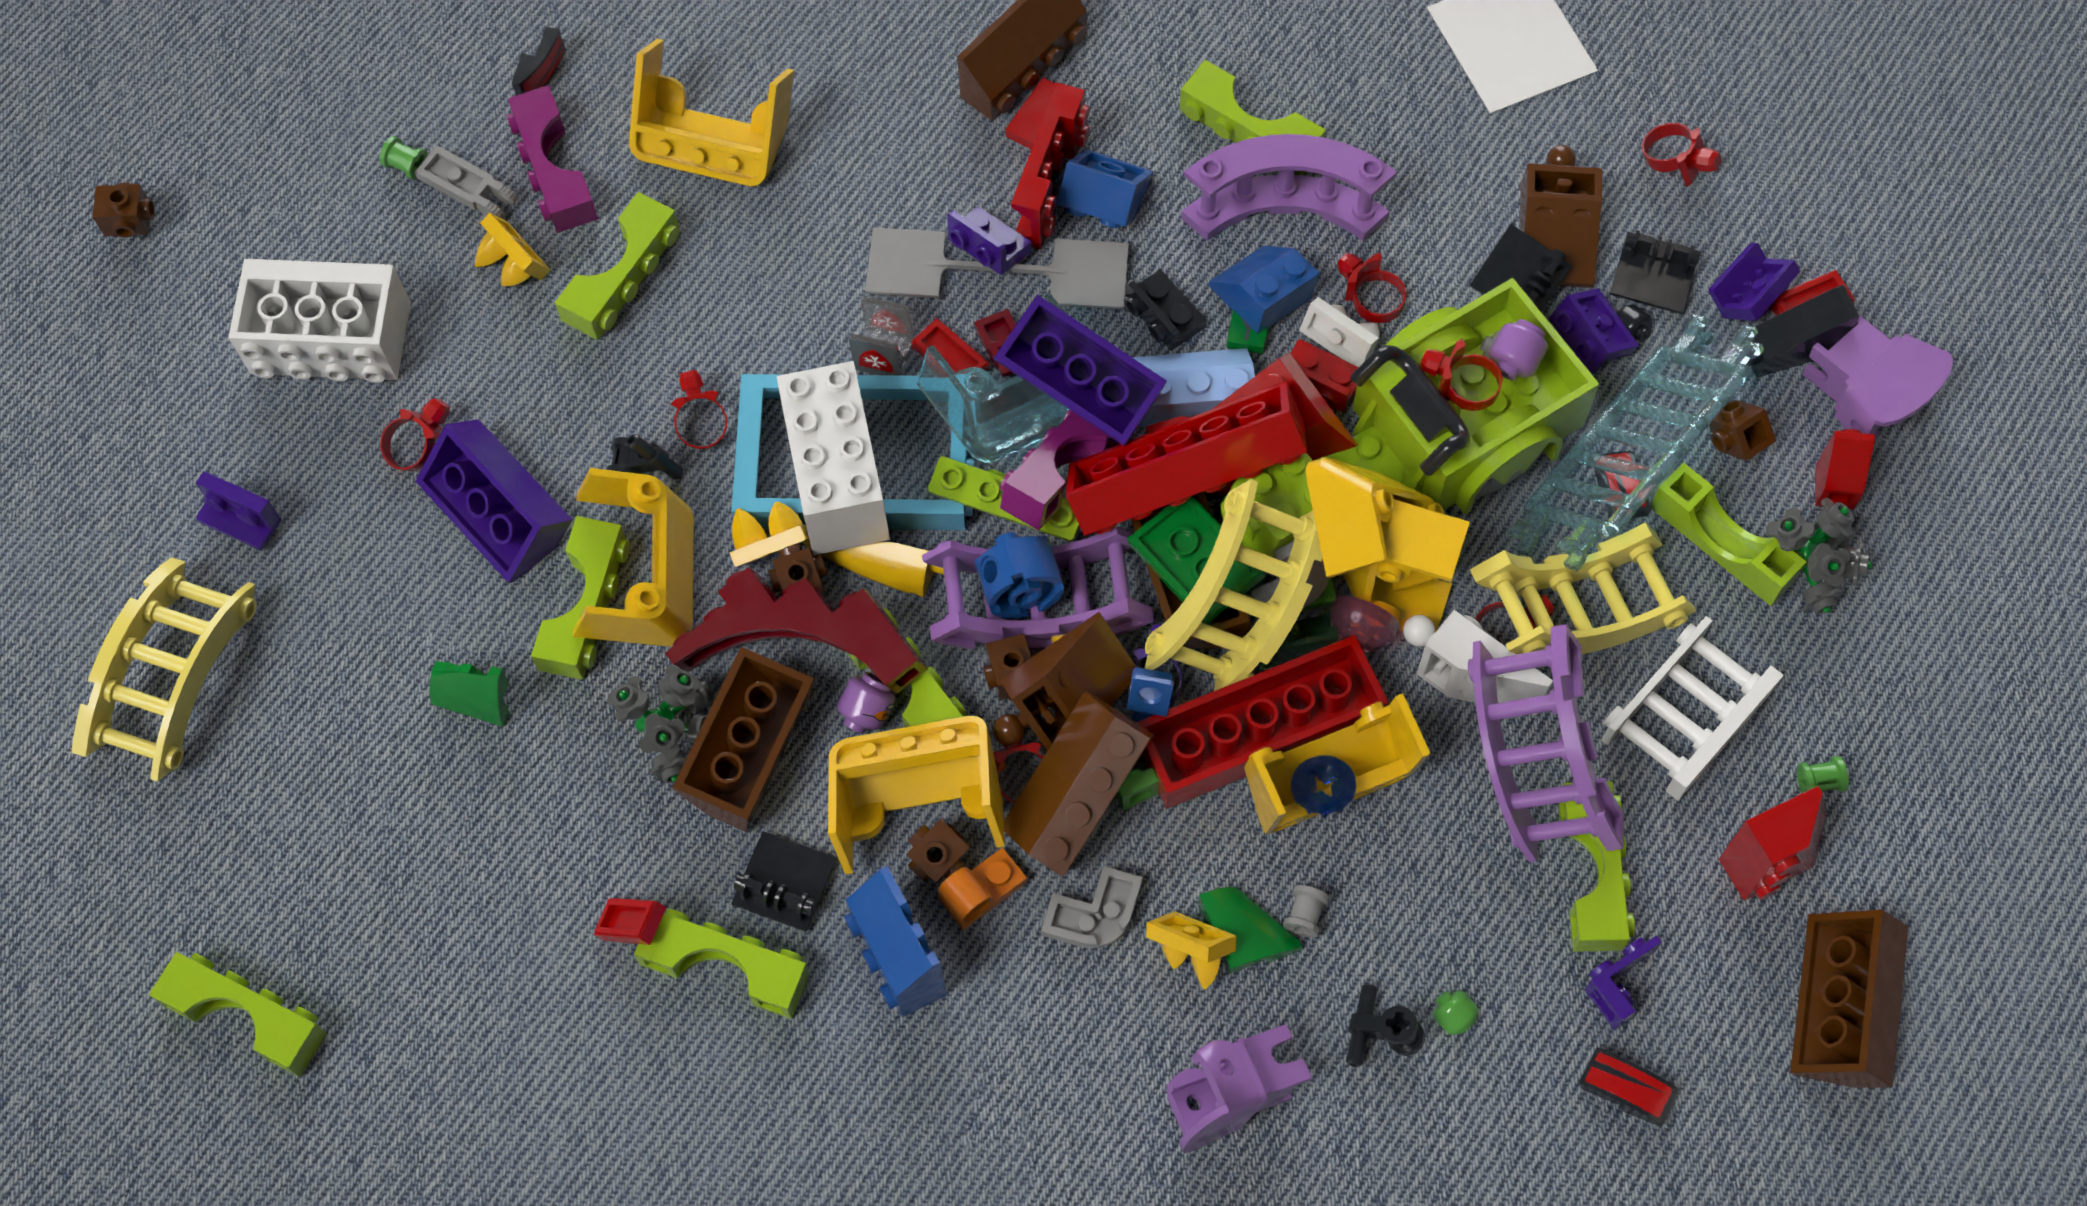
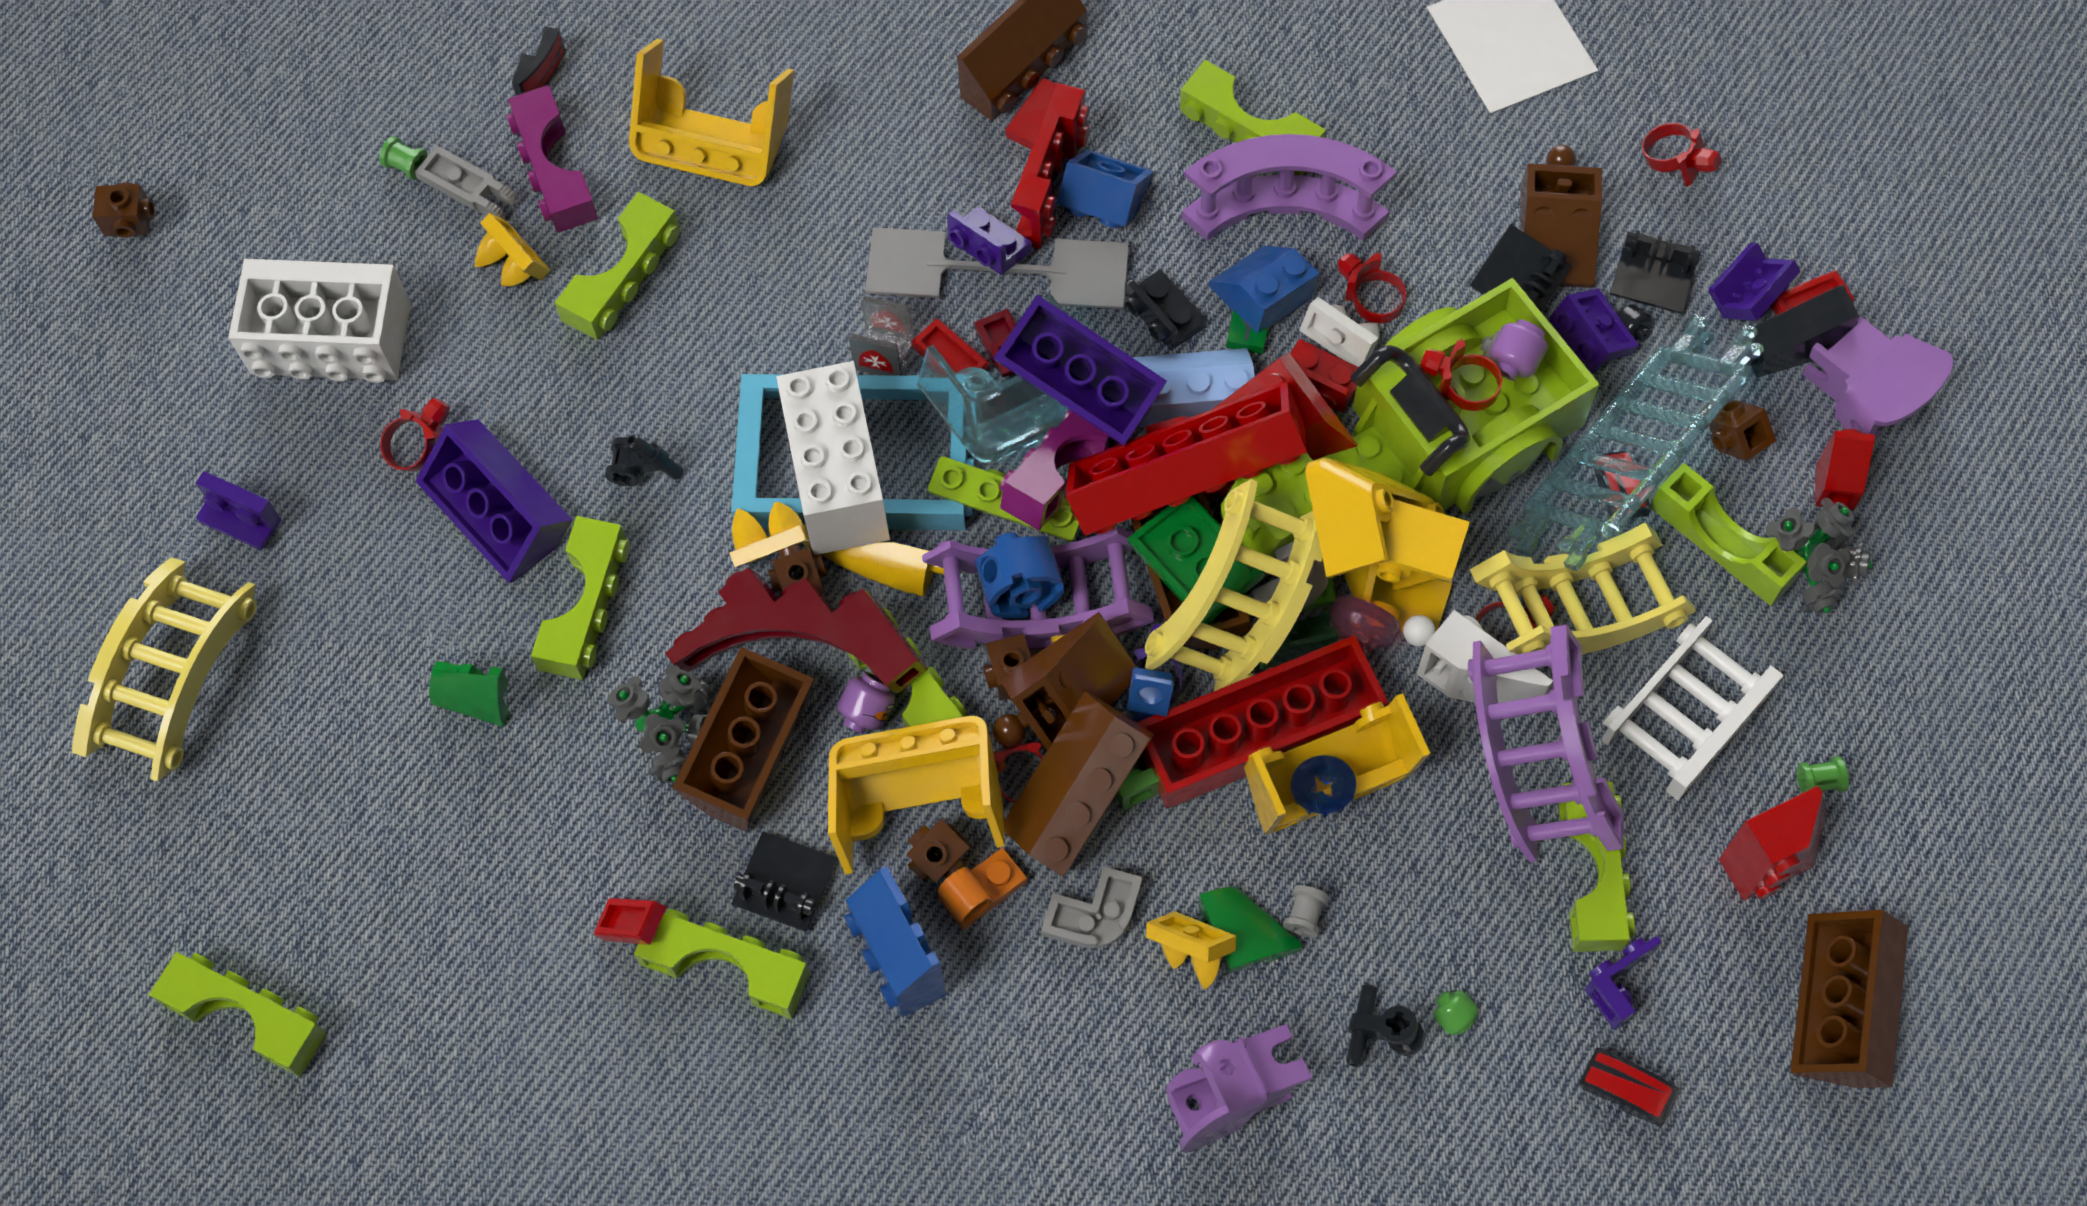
yellow windscreen [573,468,694,647] -> none
red piece [671,370,728,449] -> none

